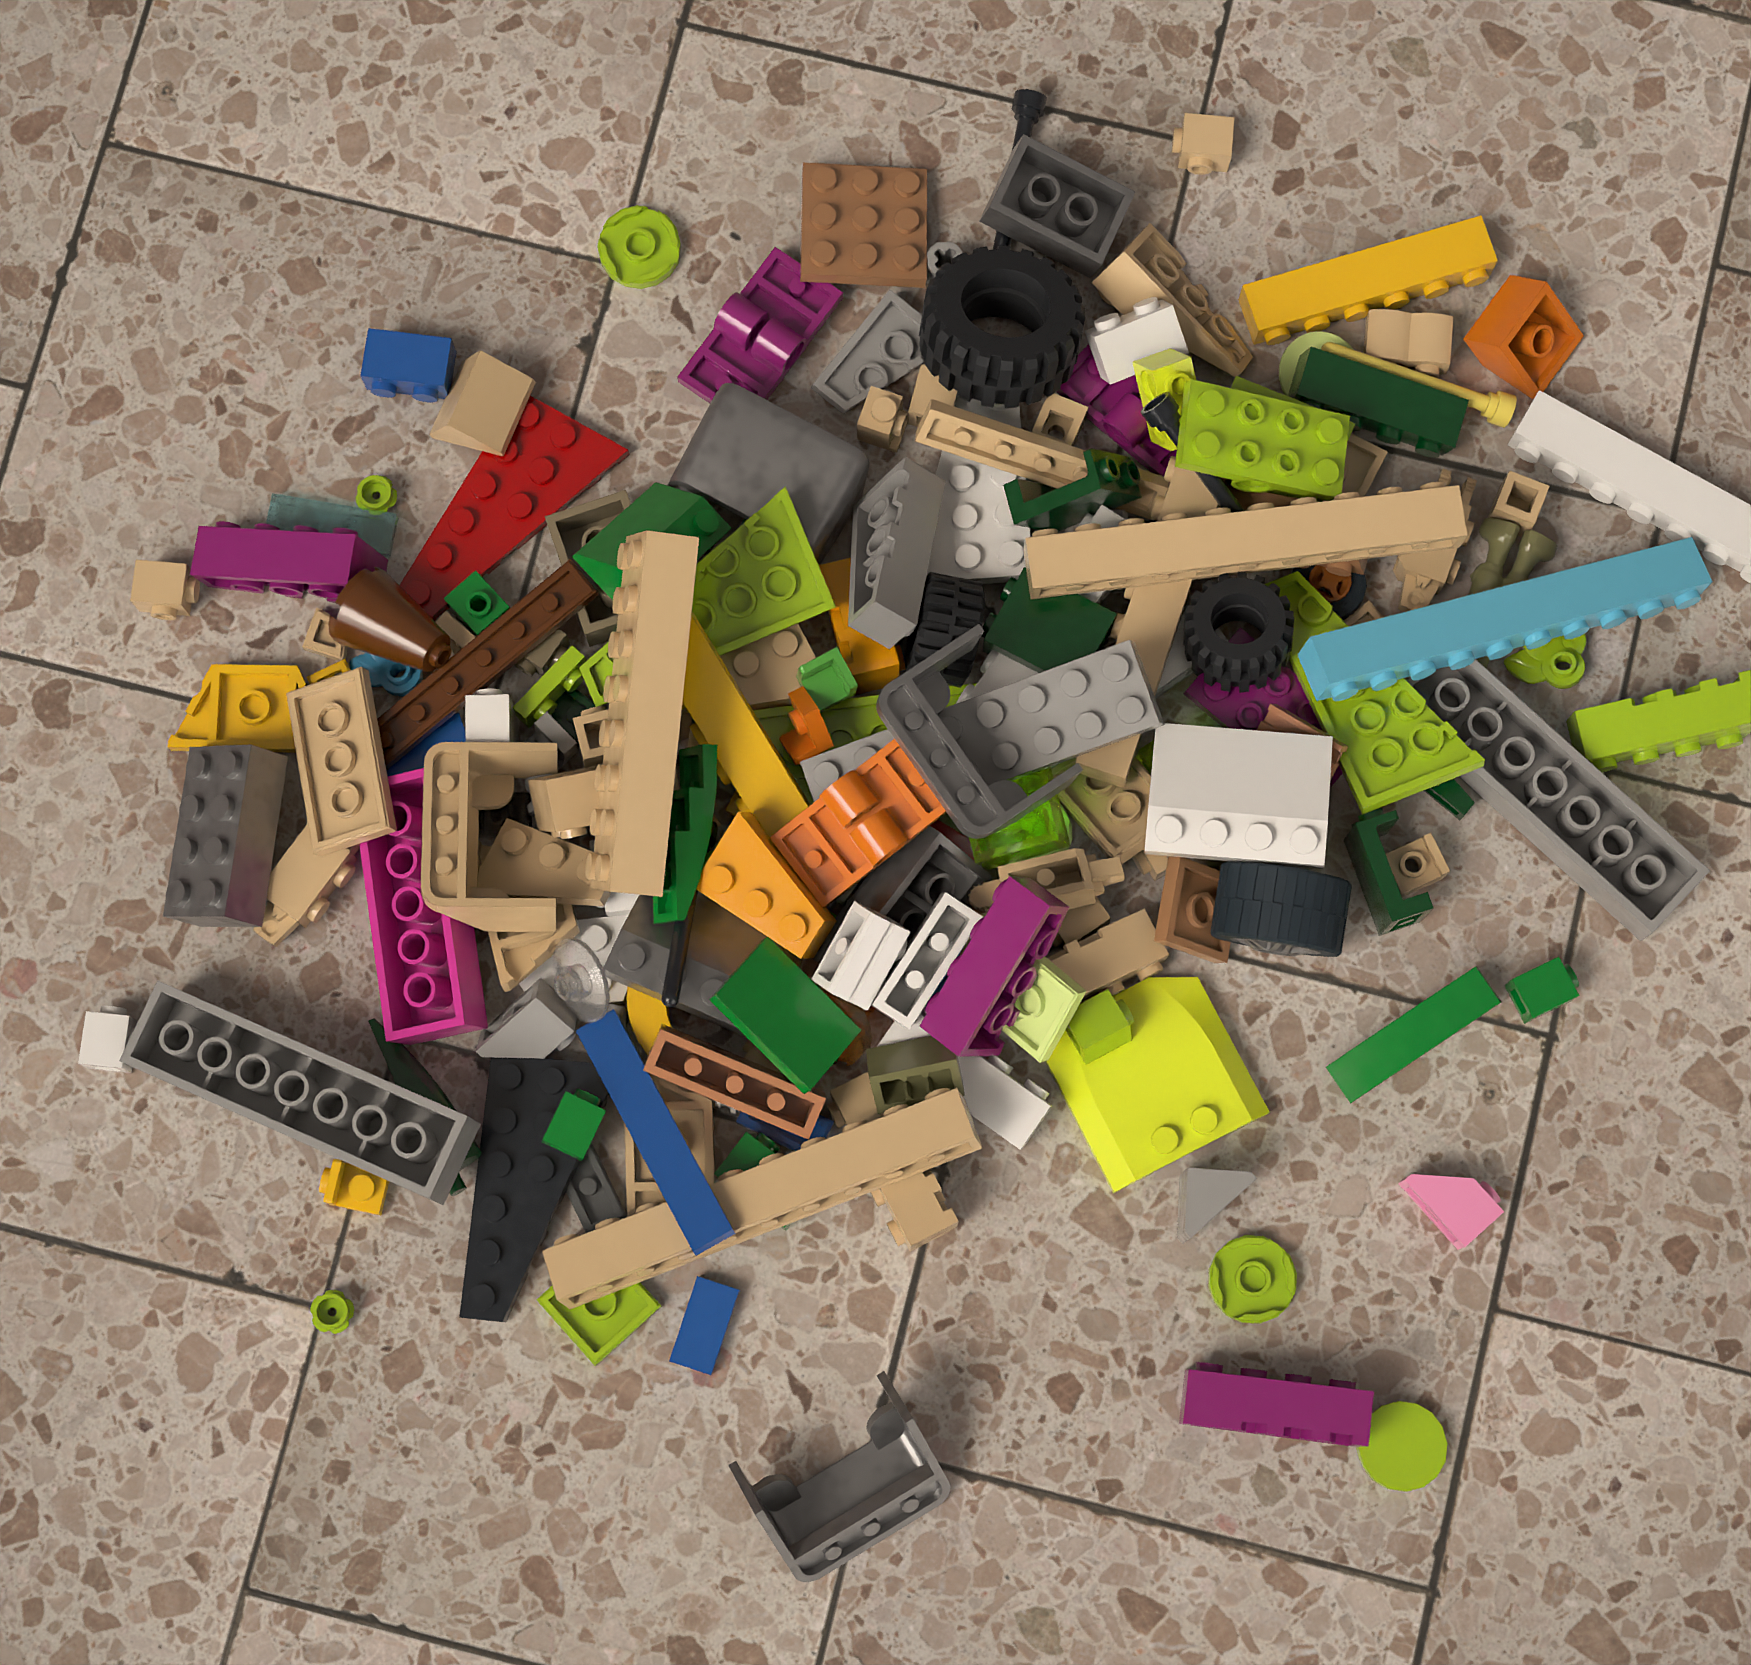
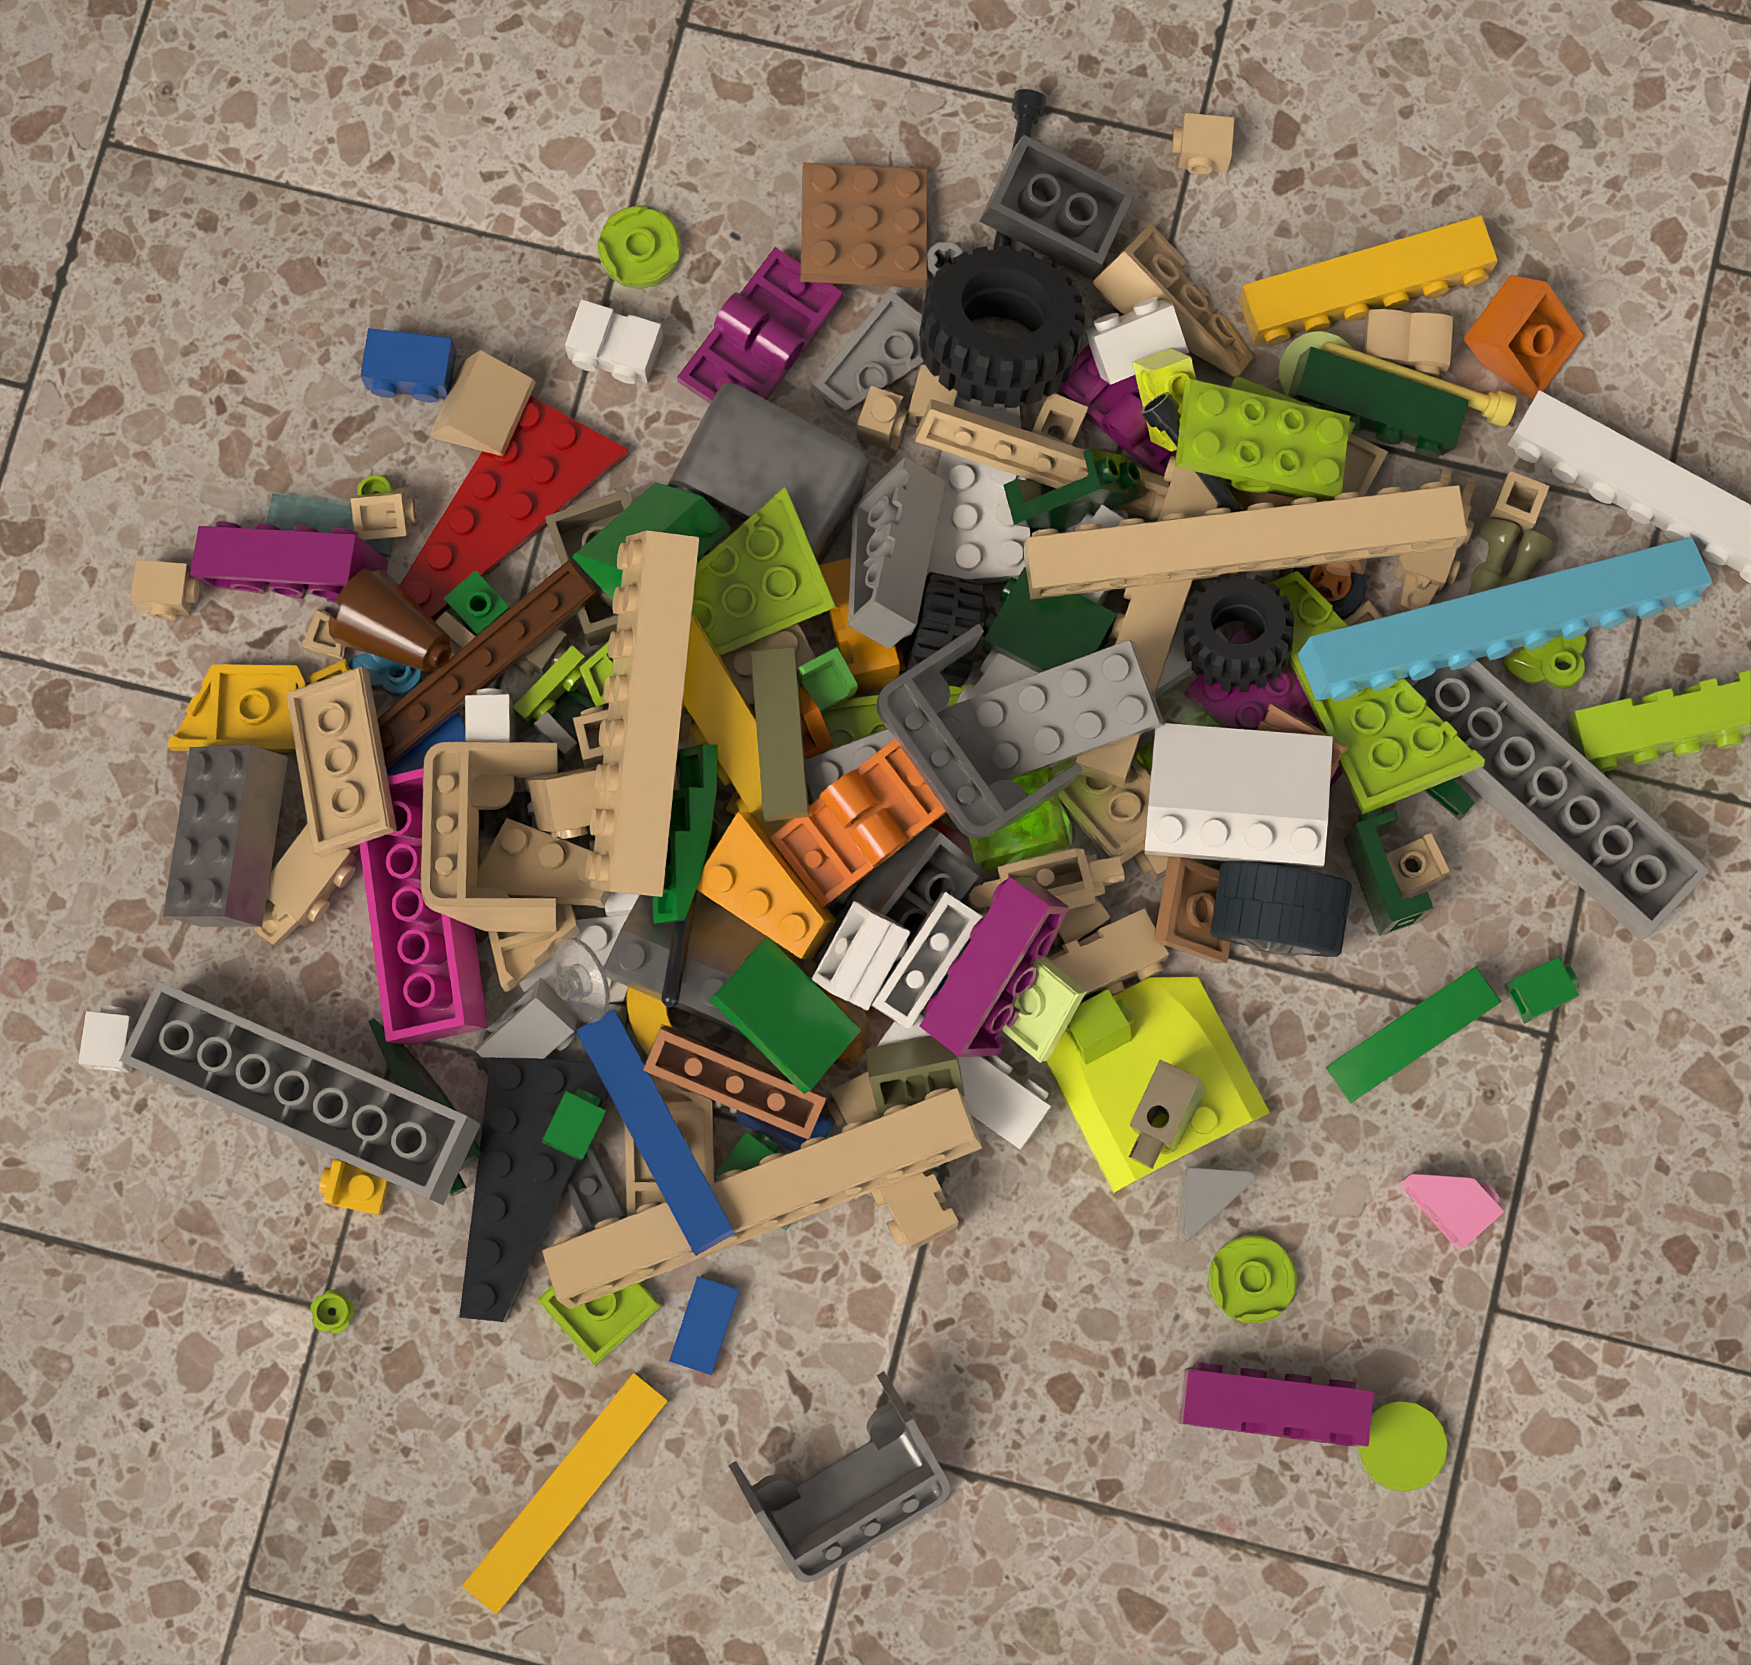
none -> tan bracket [350,488,417,540]
none -> yellow tile [462,1373,669,1615]
none -> white brick [565,299,664,384]
none -> olive tile [751,647,809,822]
none -> dark tan torso [1128,1059,1206,1169]

